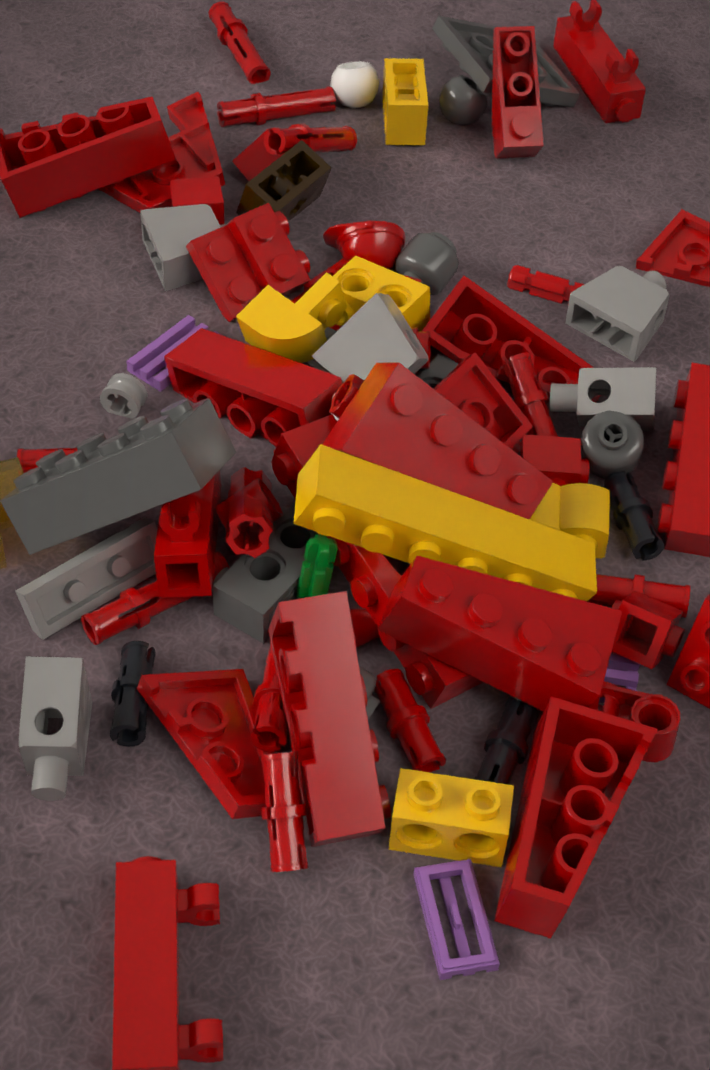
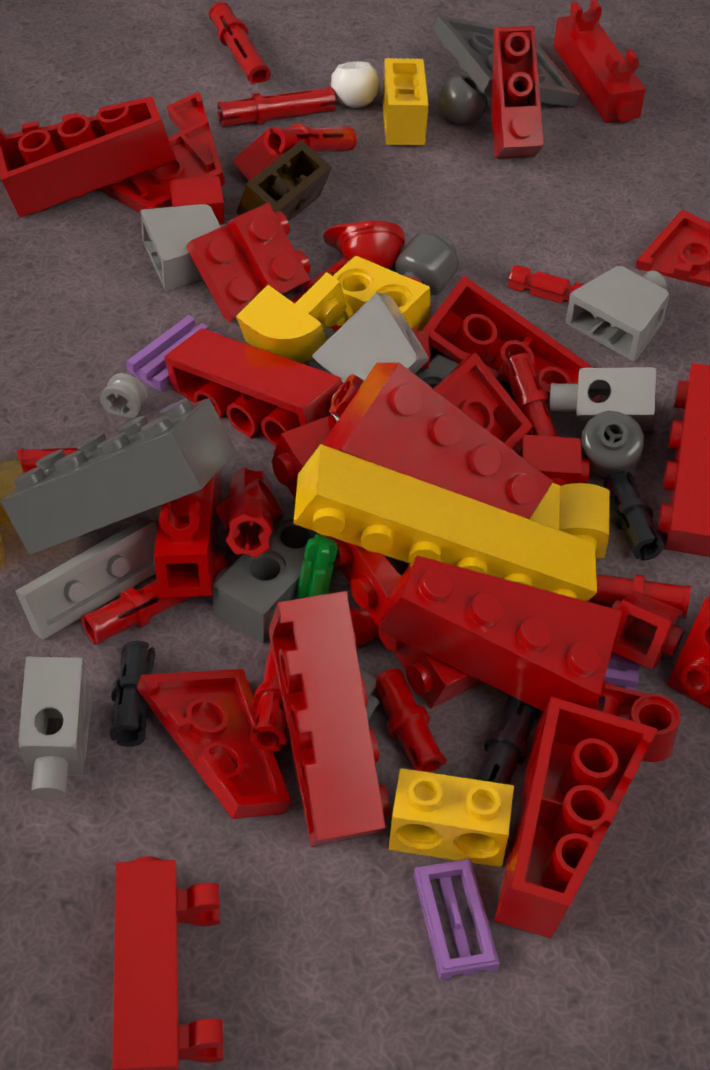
red pin [261,751,308,872] -> none

